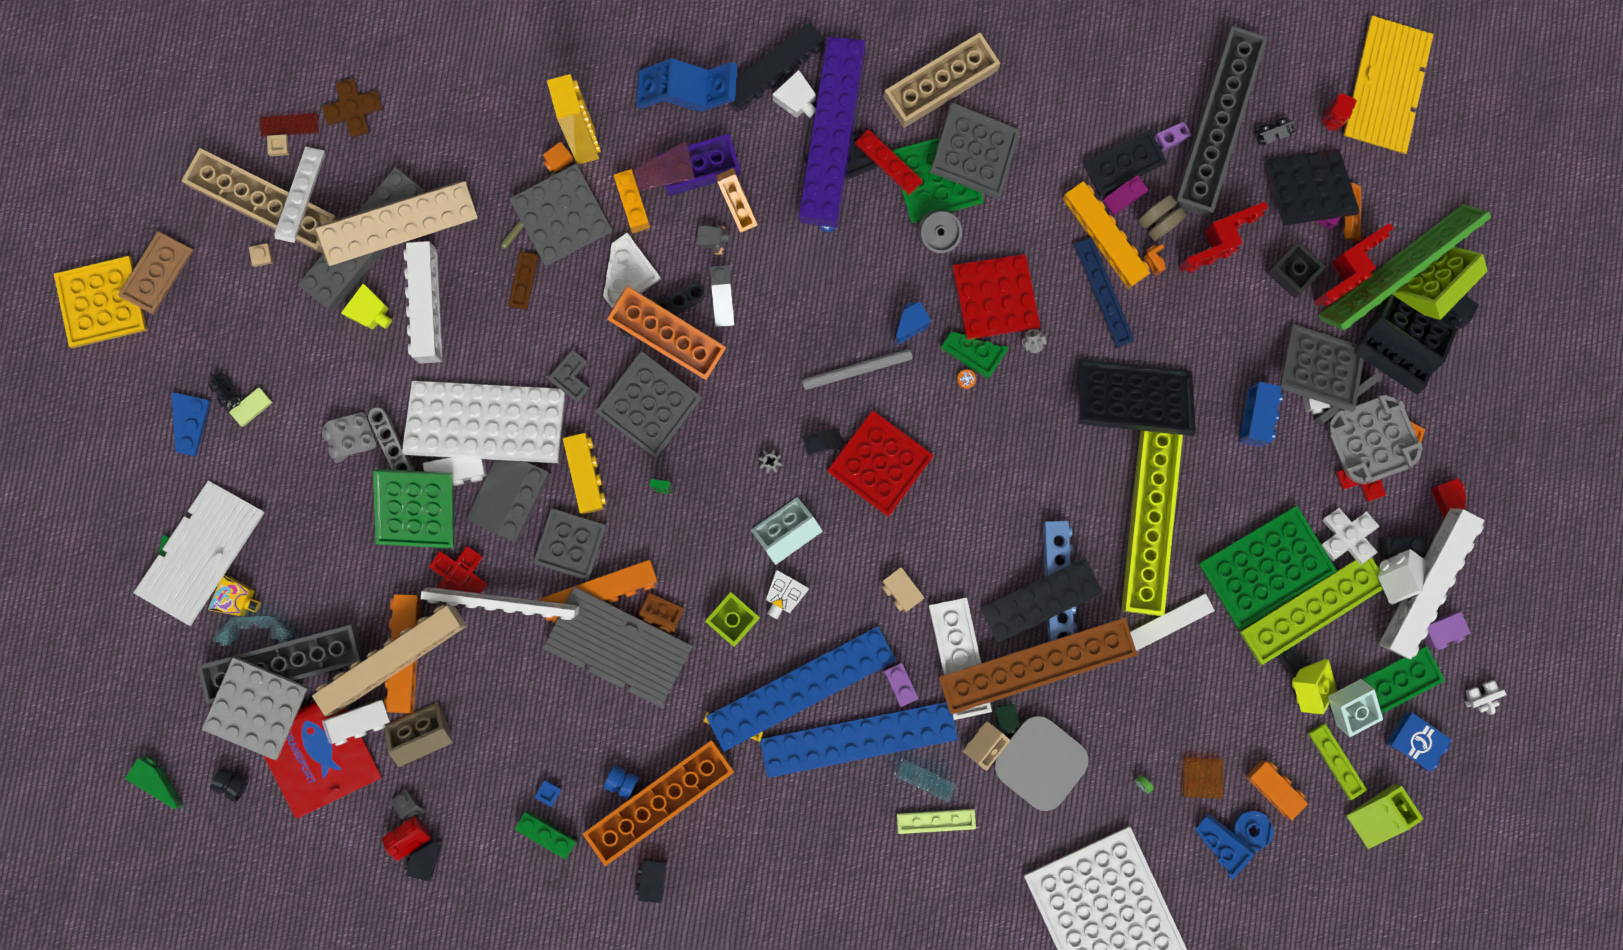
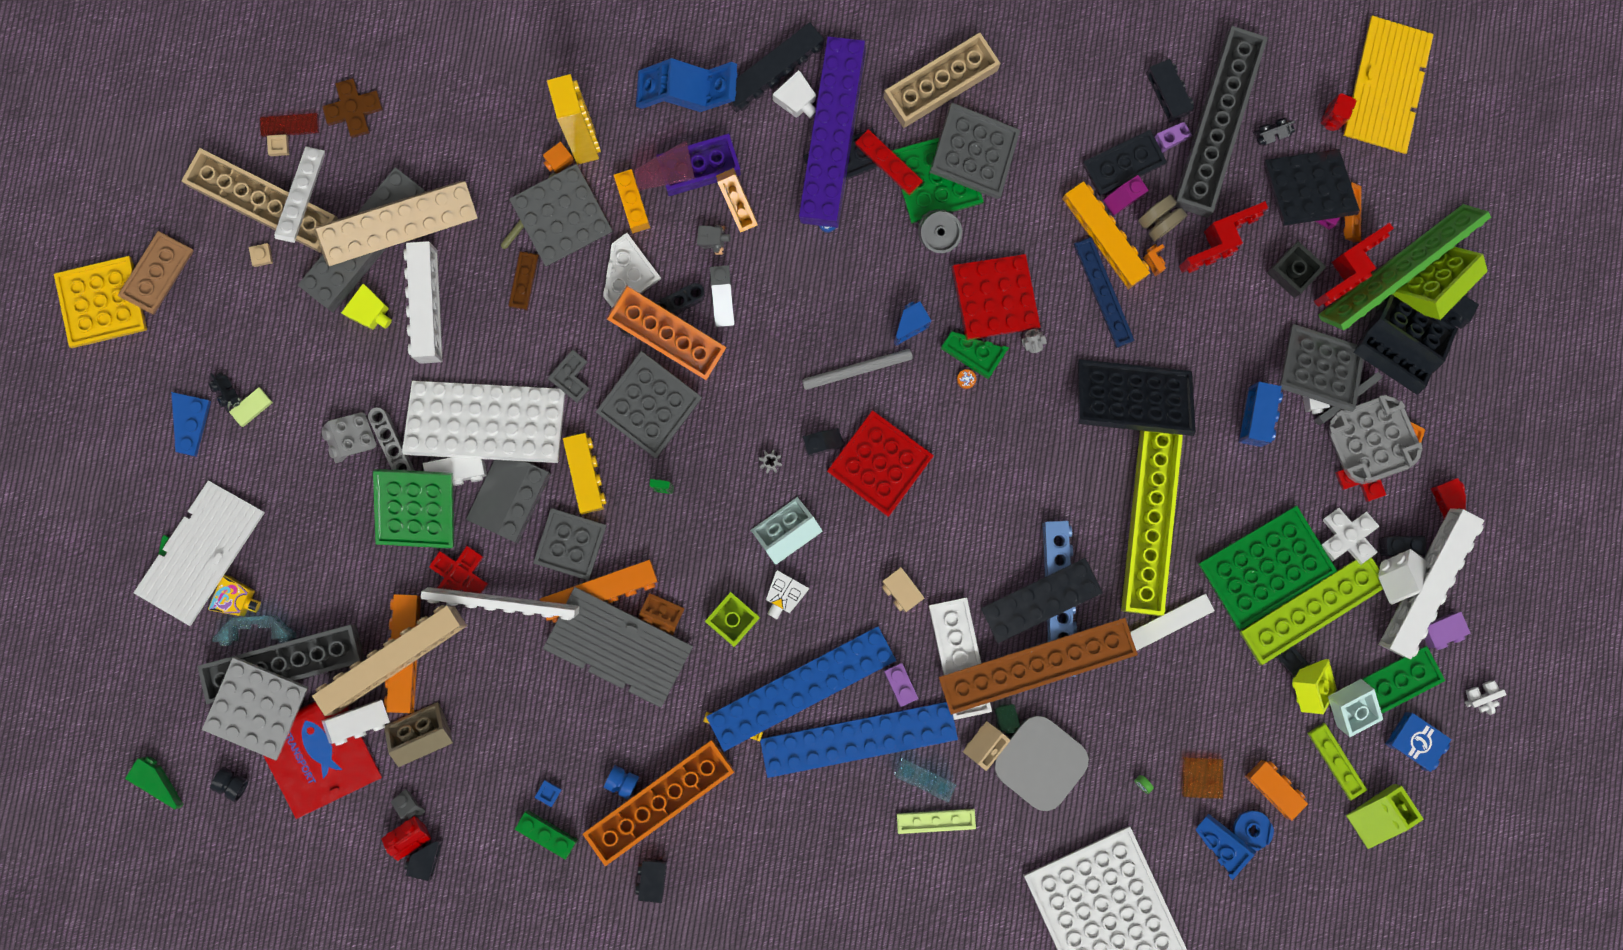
none -> black brick [1146,59,1194,123]

